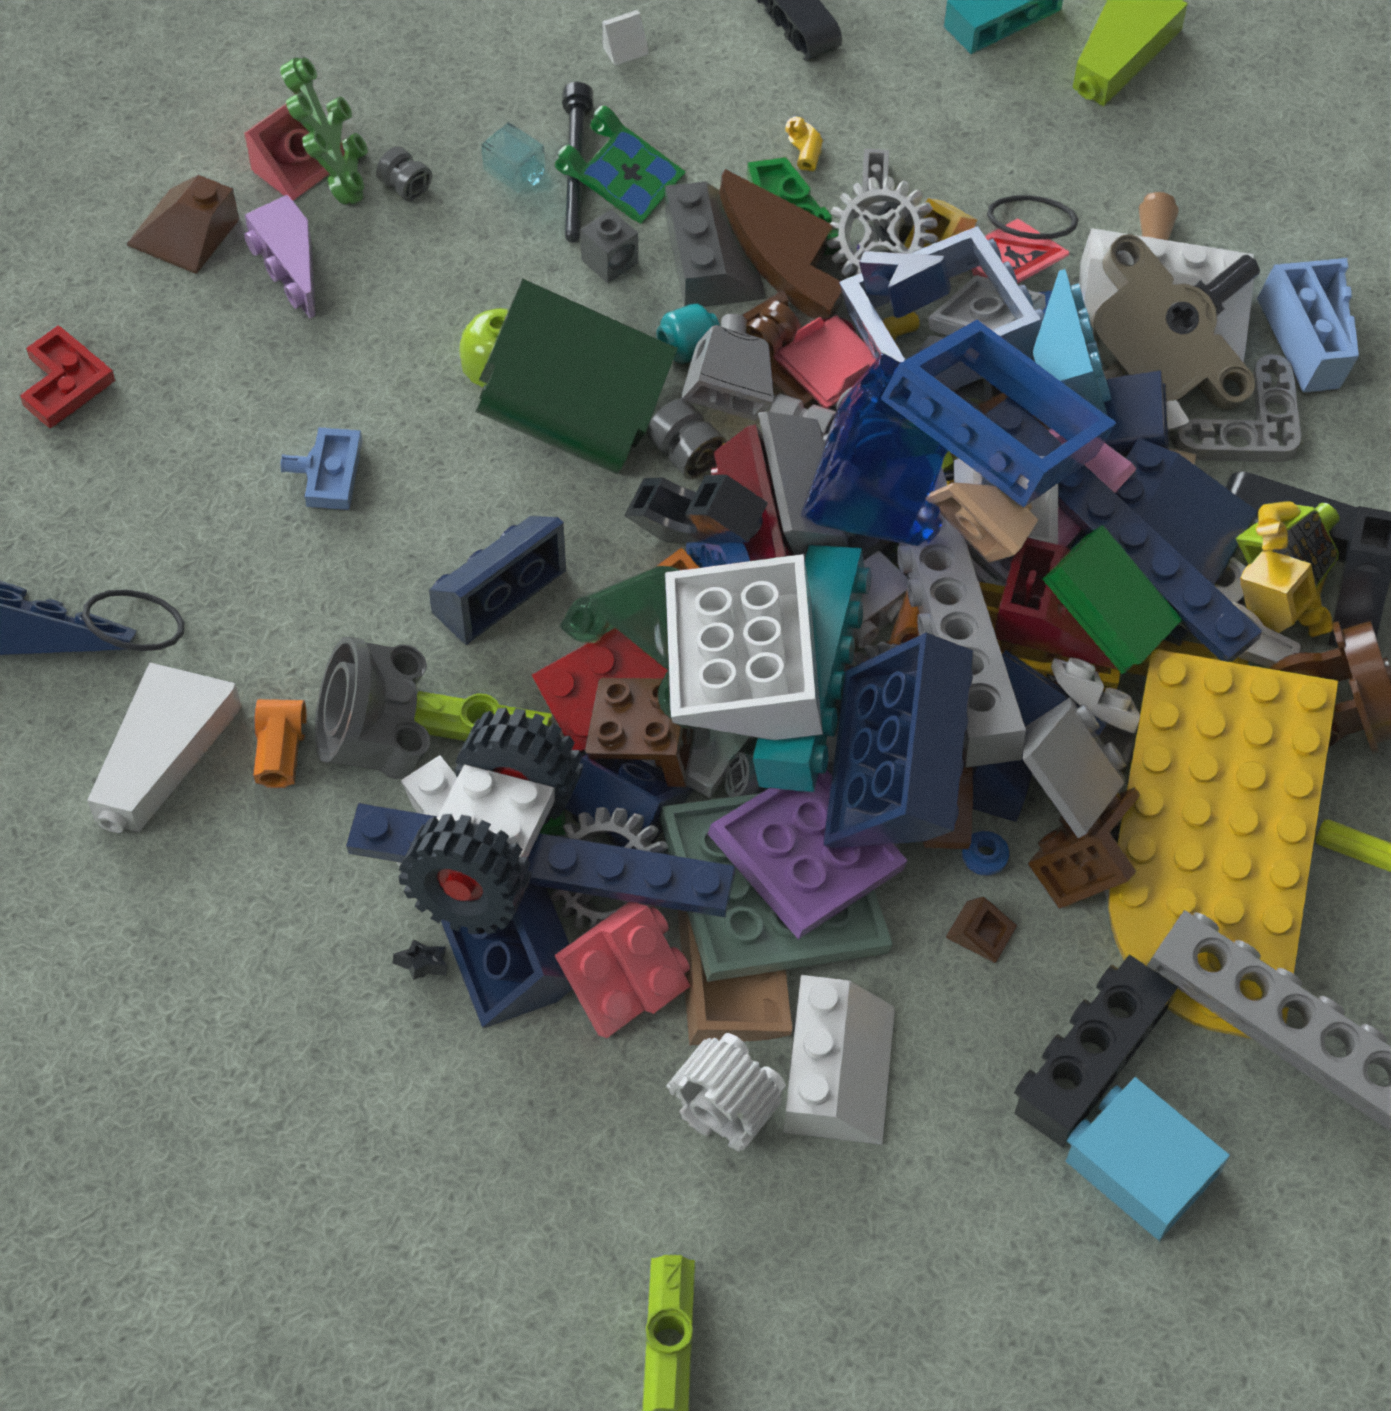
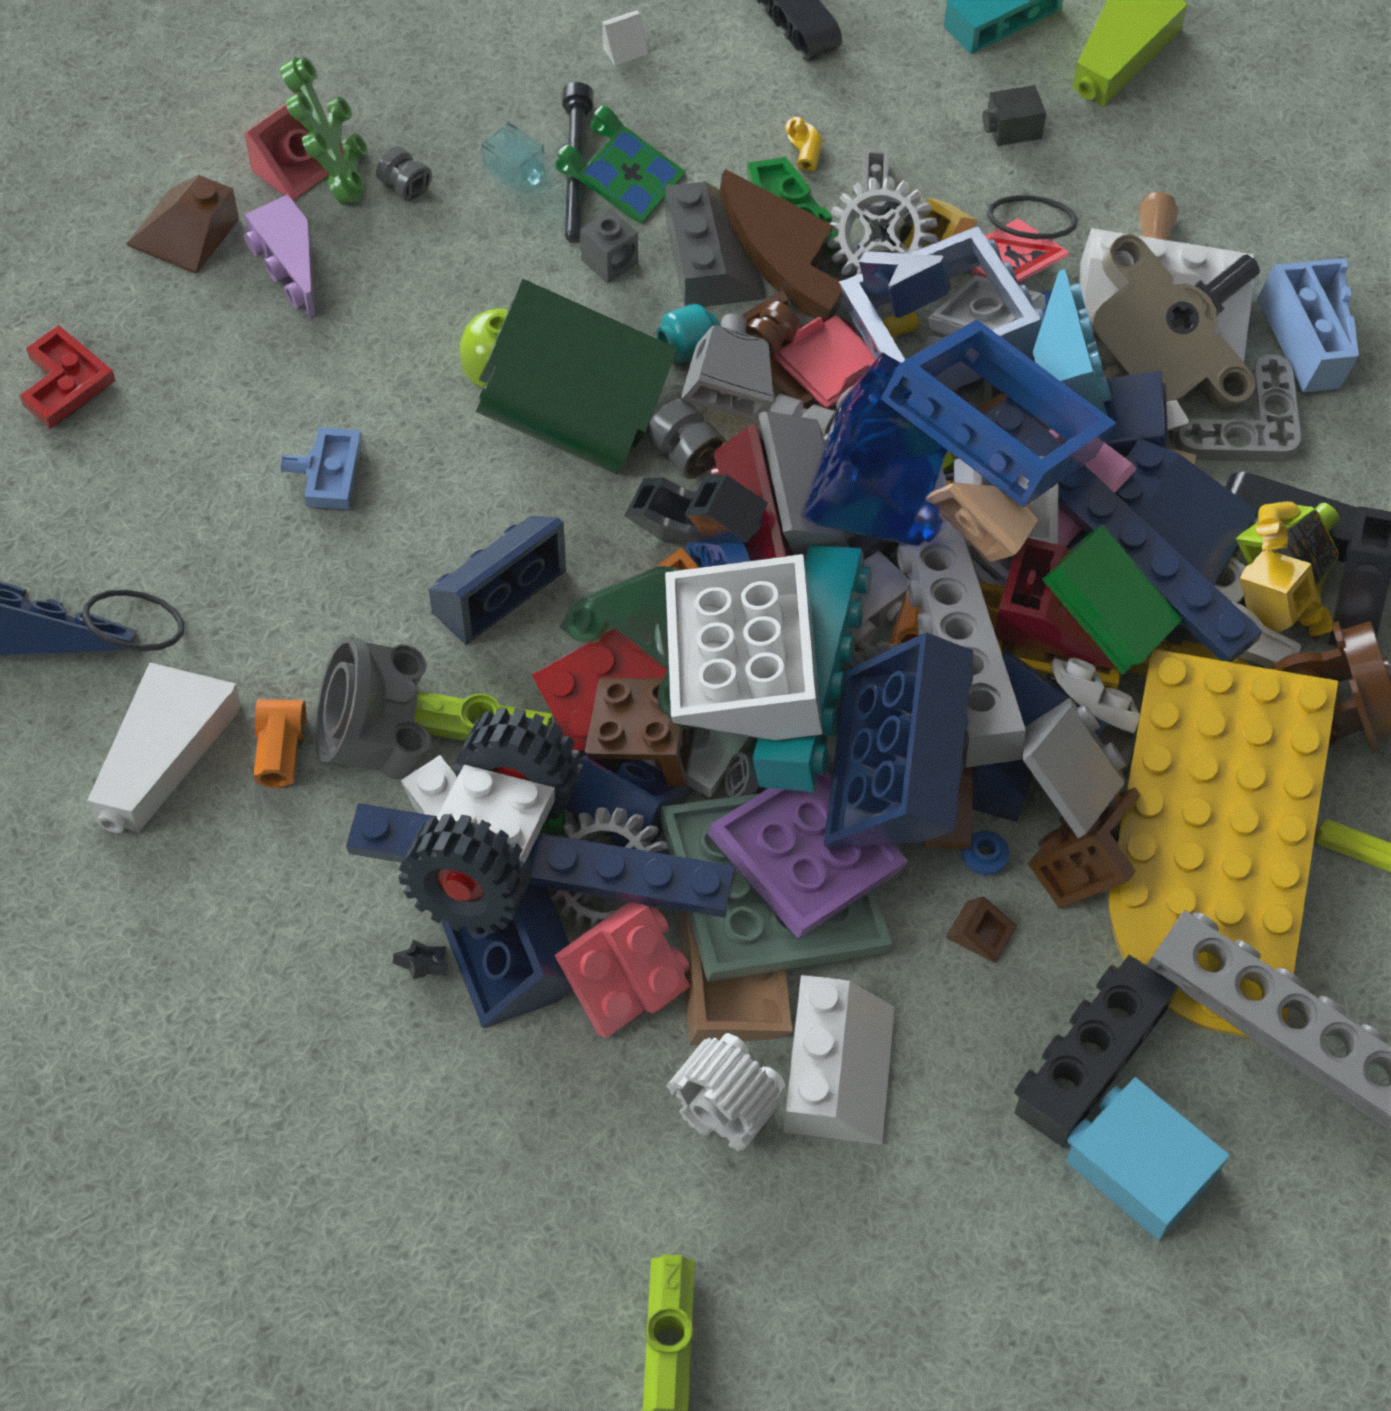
none -> pearl dark grey brick [982,85,1047,146]

